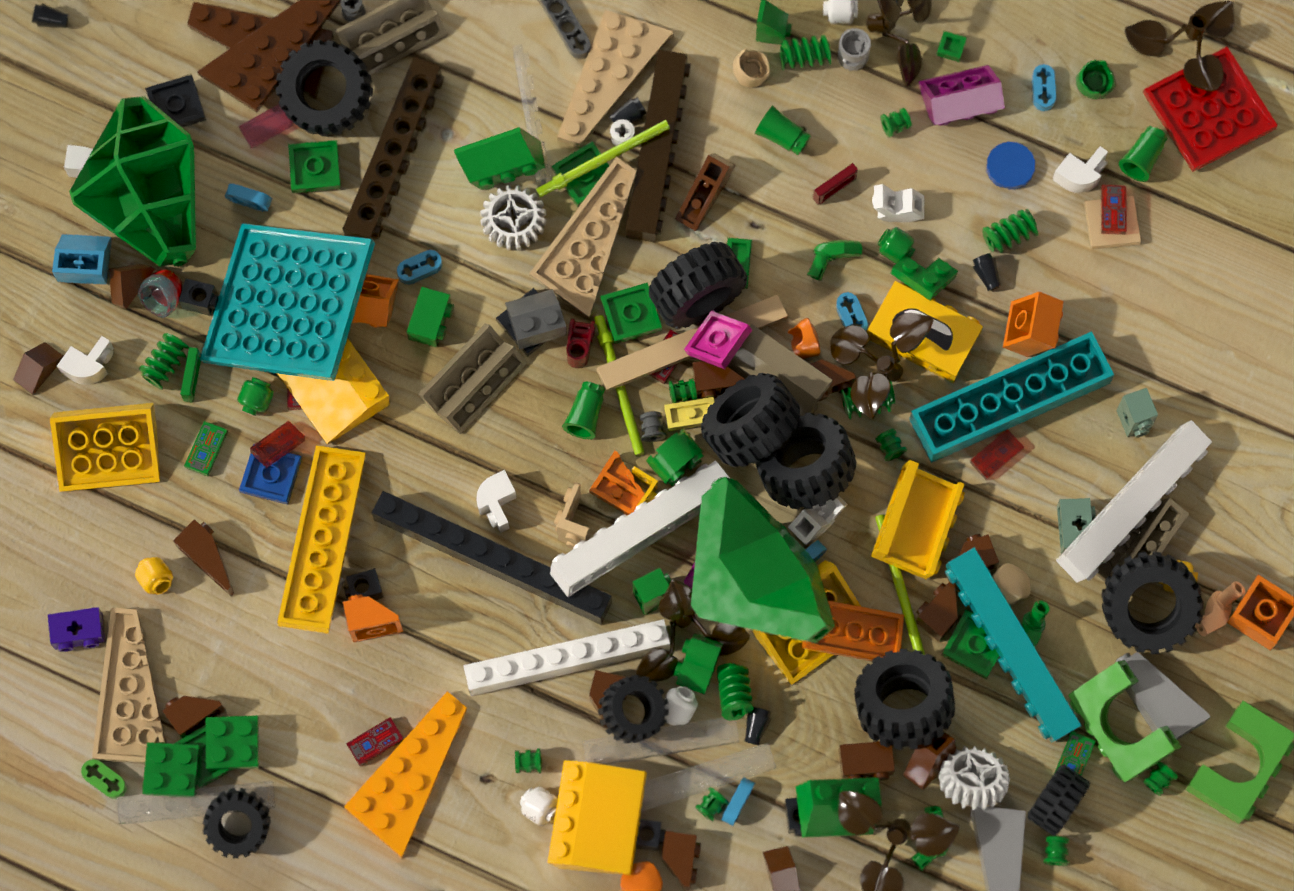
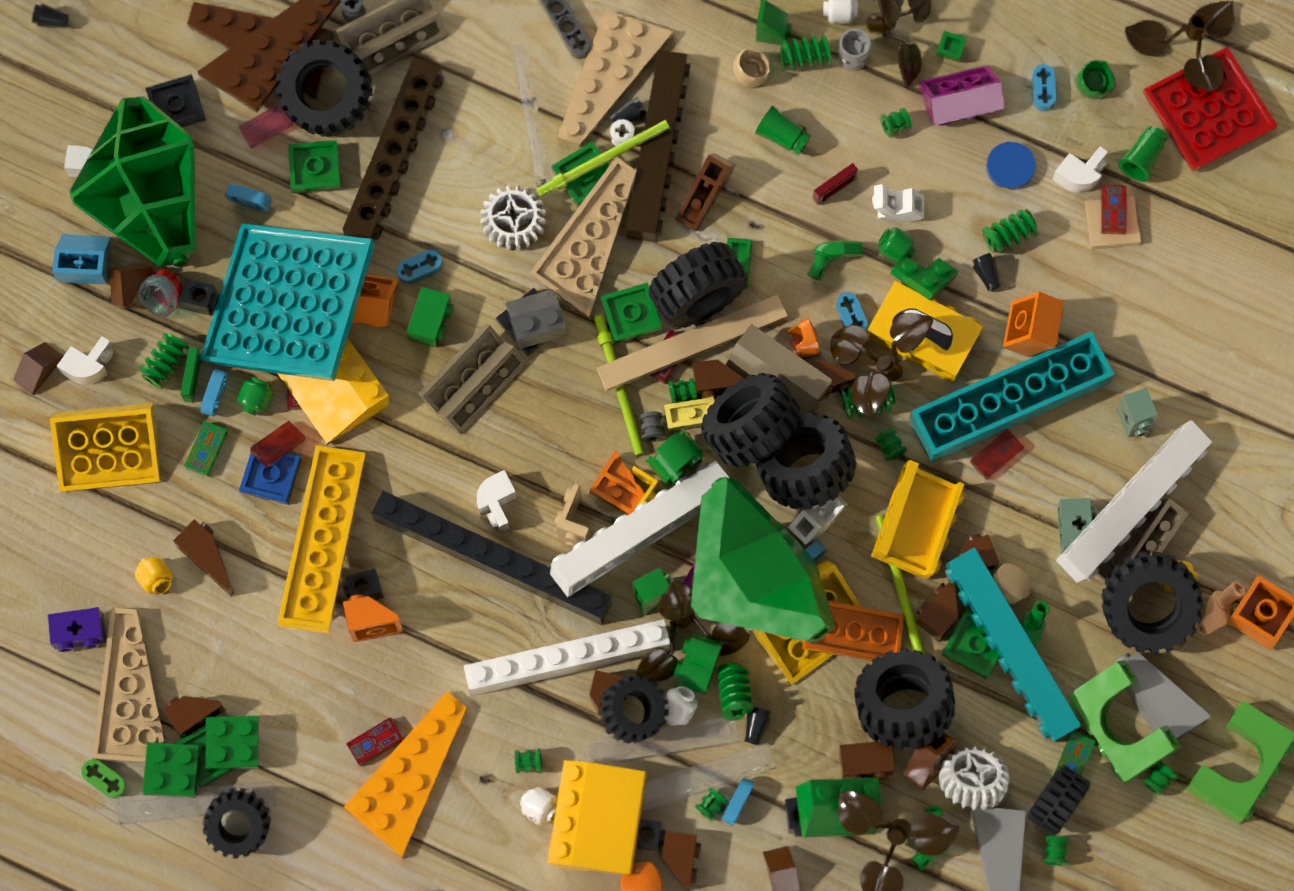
green slope [454,127,546,190] -> none
green plant [562,381,605,440] -> none
dark red piece [566,318,596,369] -> none
dark pink plate [684,311,752,369] -> none
none -> dark azure beam [201,369,228,417]

